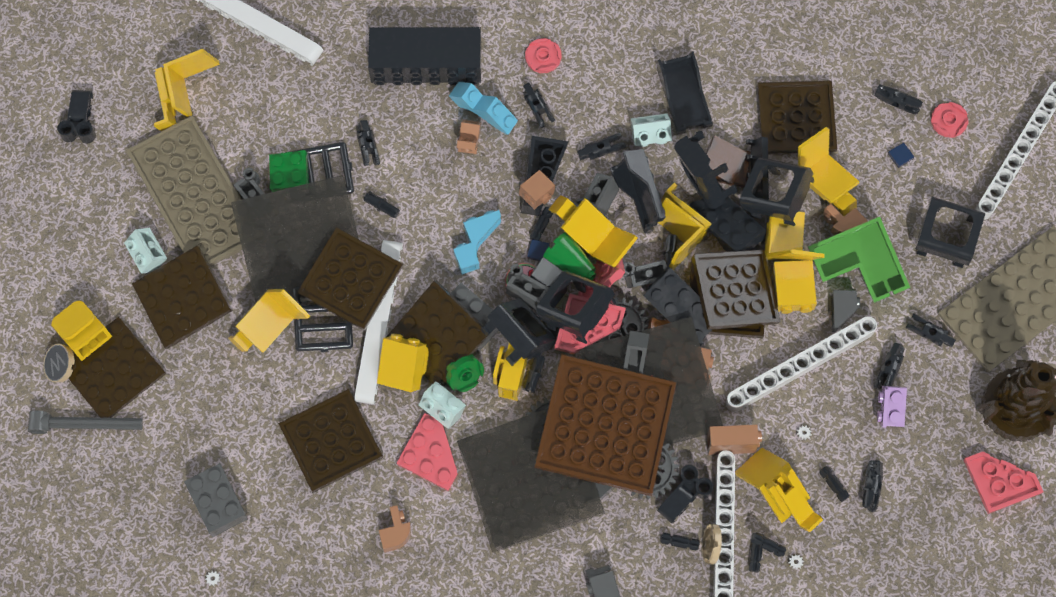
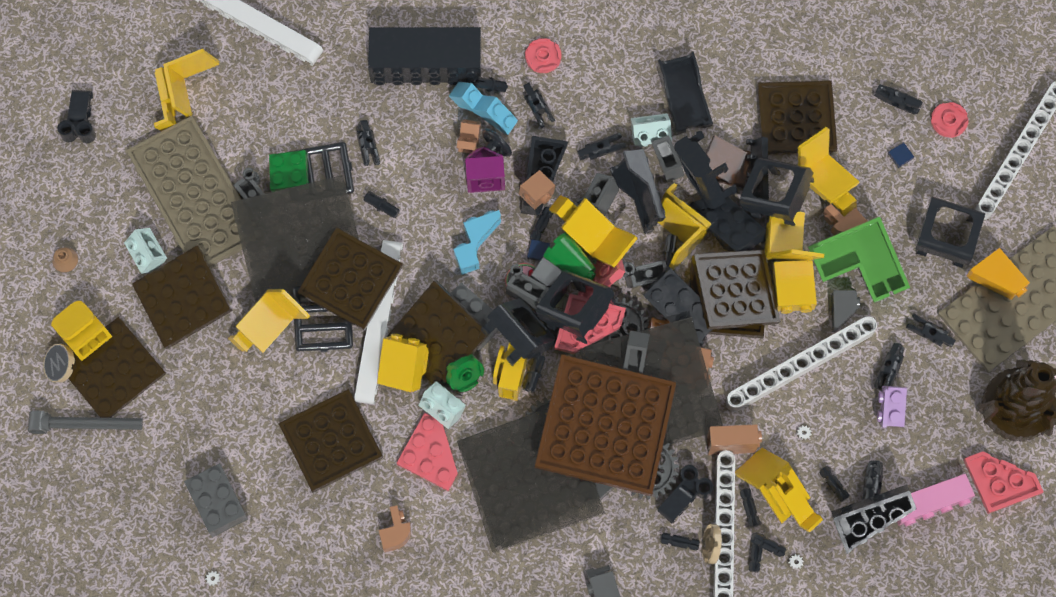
none -> medium nougat cone [52,248,78,272]
none -> magenta piece [465,129,512,193]
none -> black axle [472,76,508,93]
none -> dark grey slope [651,135,684,183]
none -> black axle [740,488,760,527]
none -> black wedge [831,484,917,554]
none -> bright pink brick [897,474,975,527]
none -> light orange slope [967,248,1030,300]

